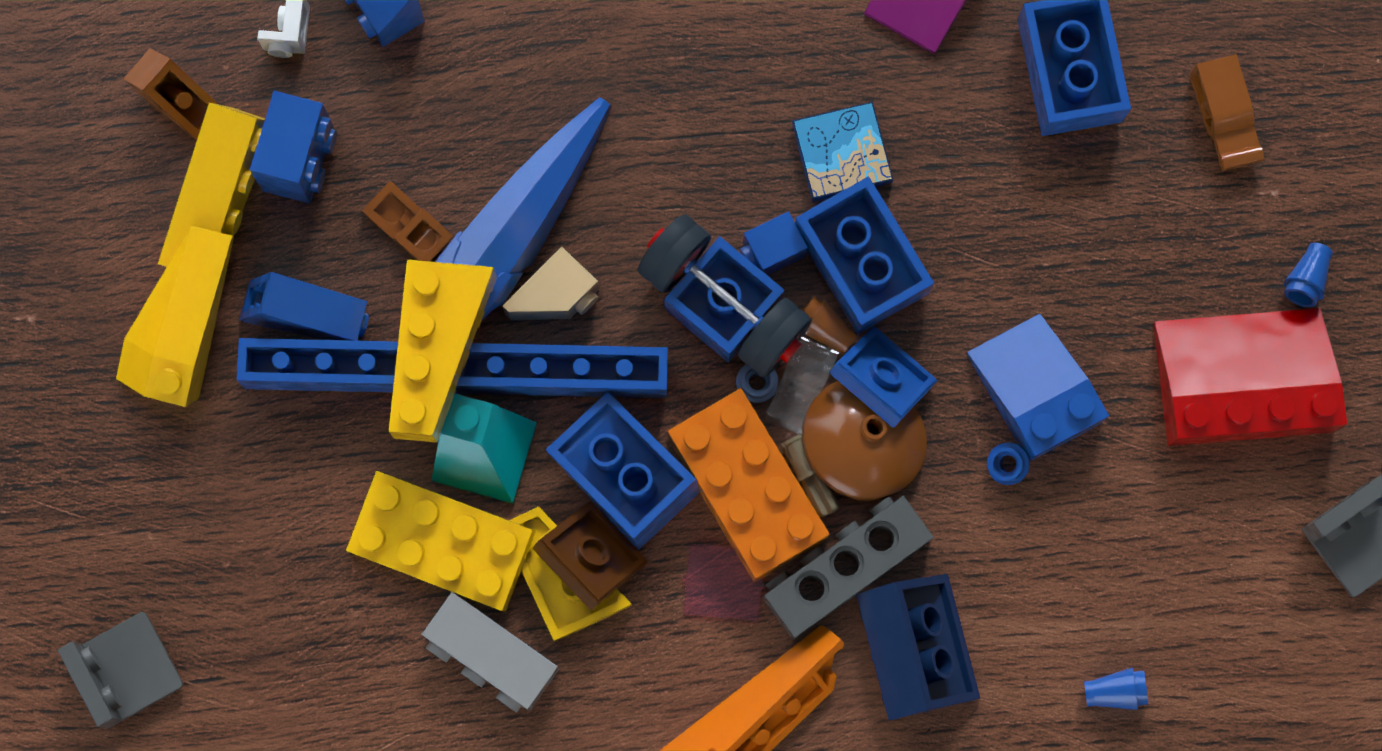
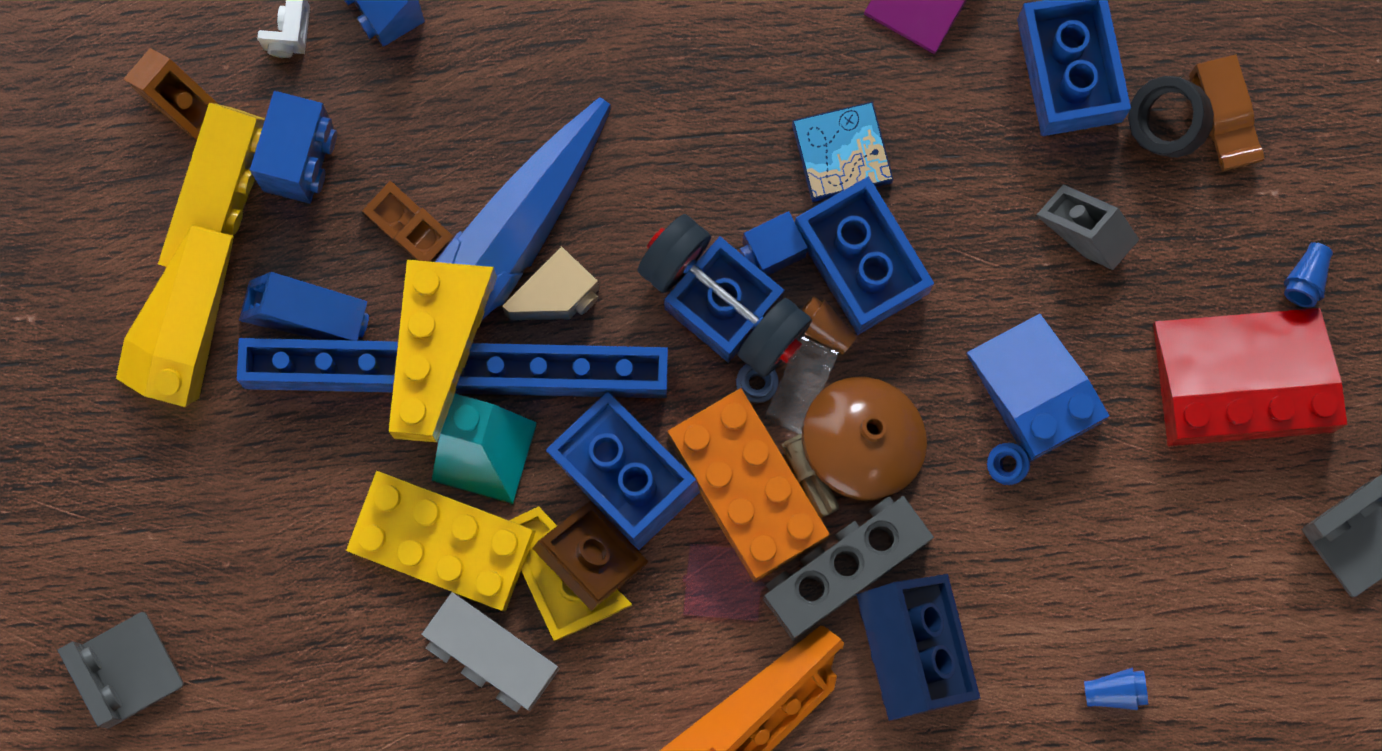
blue tile [829,326,938,428] -> none
none -> dark grey slope [1037,184,1140,270]
none -> black tyre [1128,76,1214,158]

